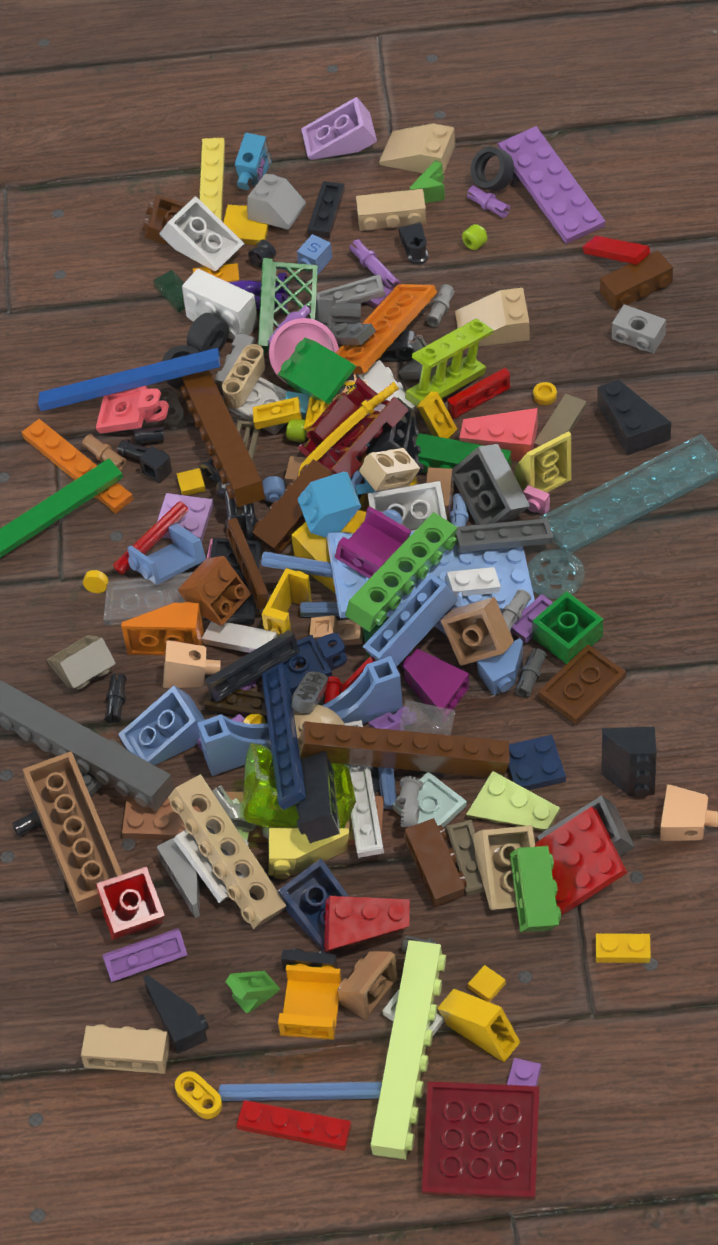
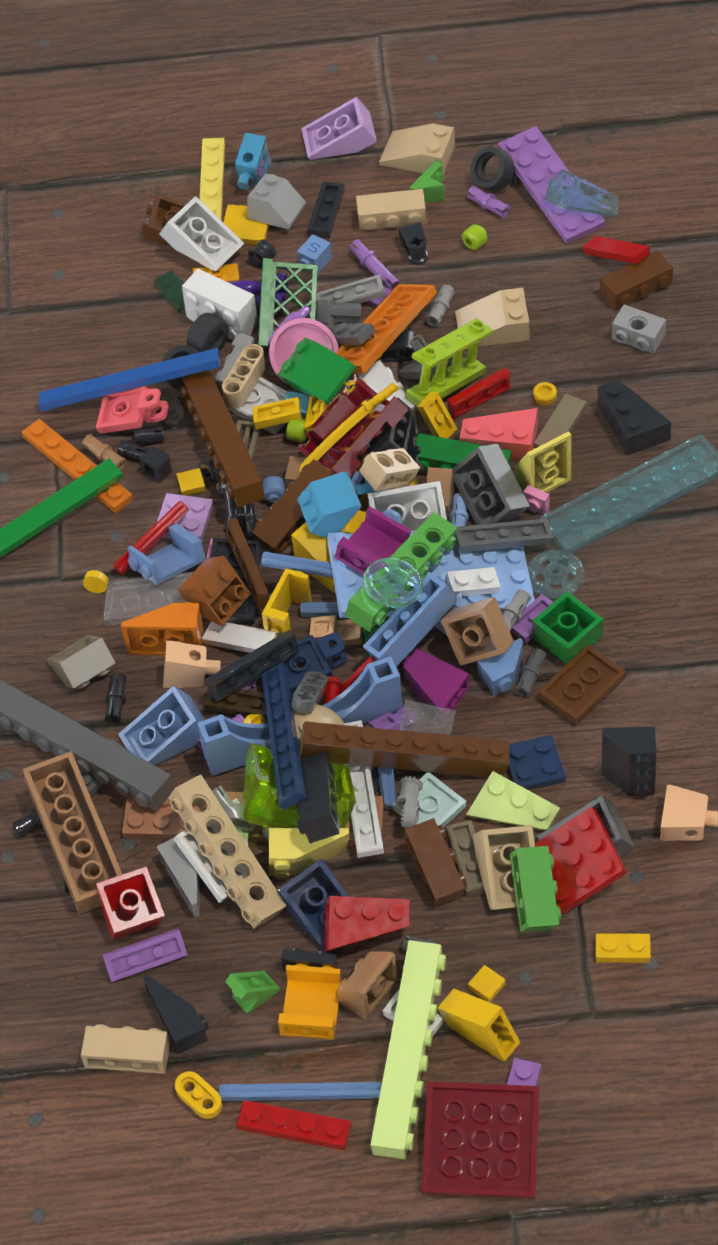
none -> clear light blue plate [363,558,423,608]
none -> clear light blue slope [546,169,619,217]

